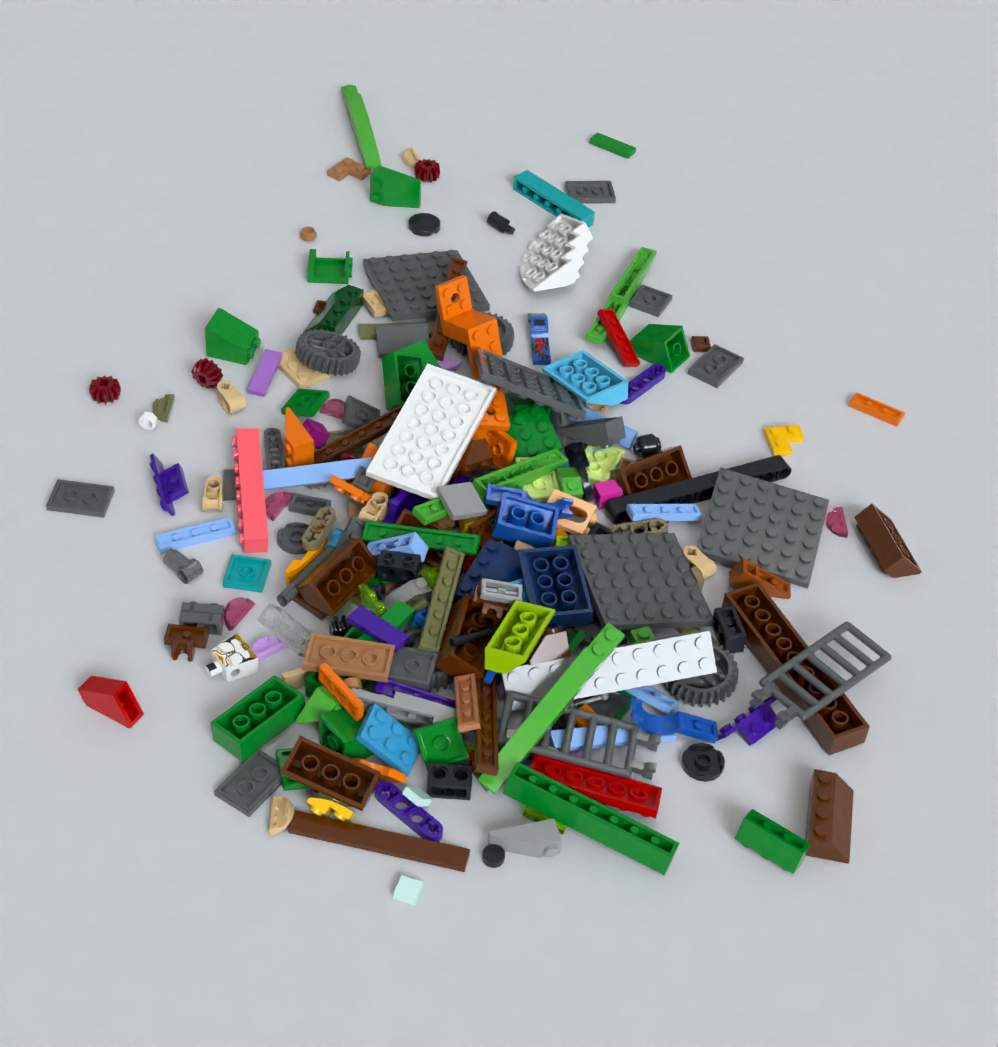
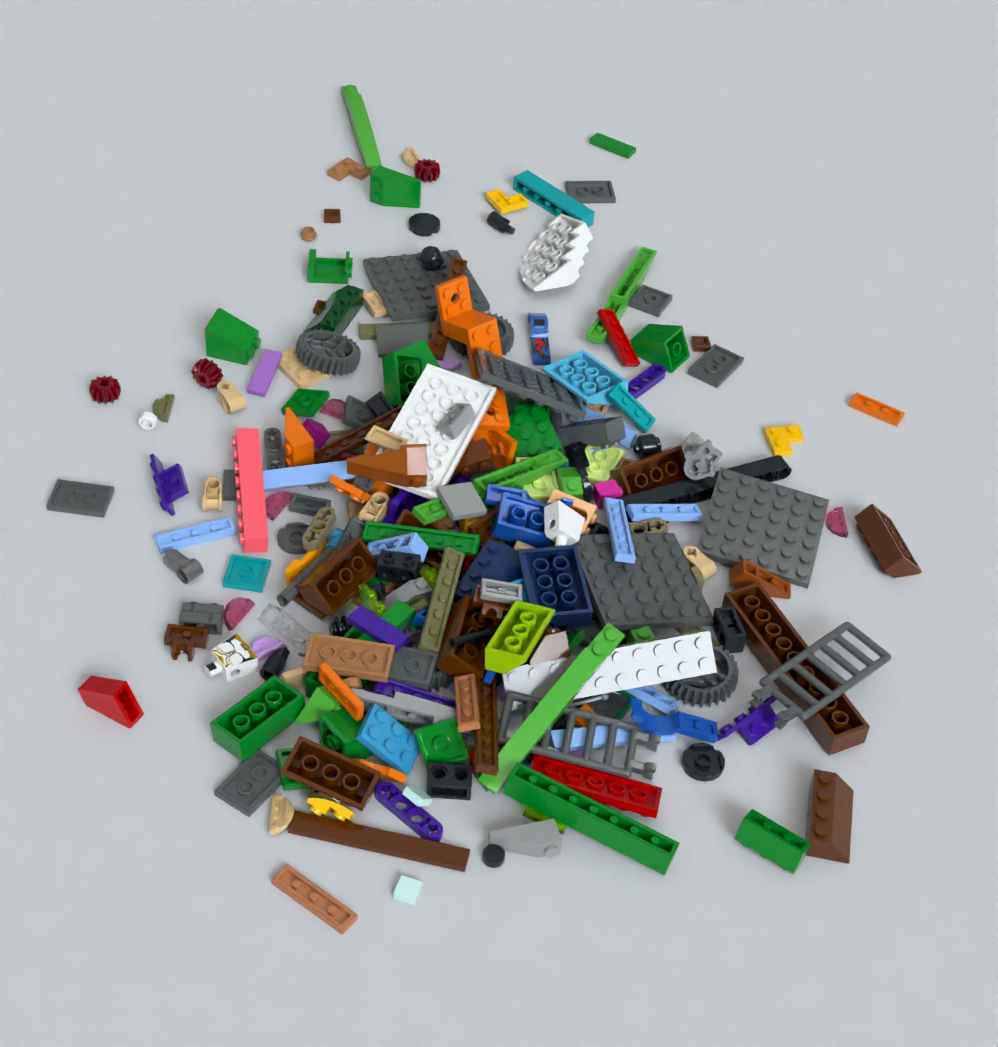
none -> black hinge [259,647,290,681]
none -> nougat tile [271,864,358,935]
none -> reddish brown tile [324,209,341,223]
none -> dark orange wedge [347,444,427,488]
none -> black plate [365,391,394,418]
none -> tan tile [365,425,408,451]
none -> black head [420,246,444,271]
none -> light grey slope [436,403,475,438]
none -> yellow plate [485,189,529,214]
none -> white torso [544,500,585,546]
none -> light blue tile [603,497,636,564]
none -> teal tile [606,382,656,433]
none -> light grey hips [680,431,723,480]

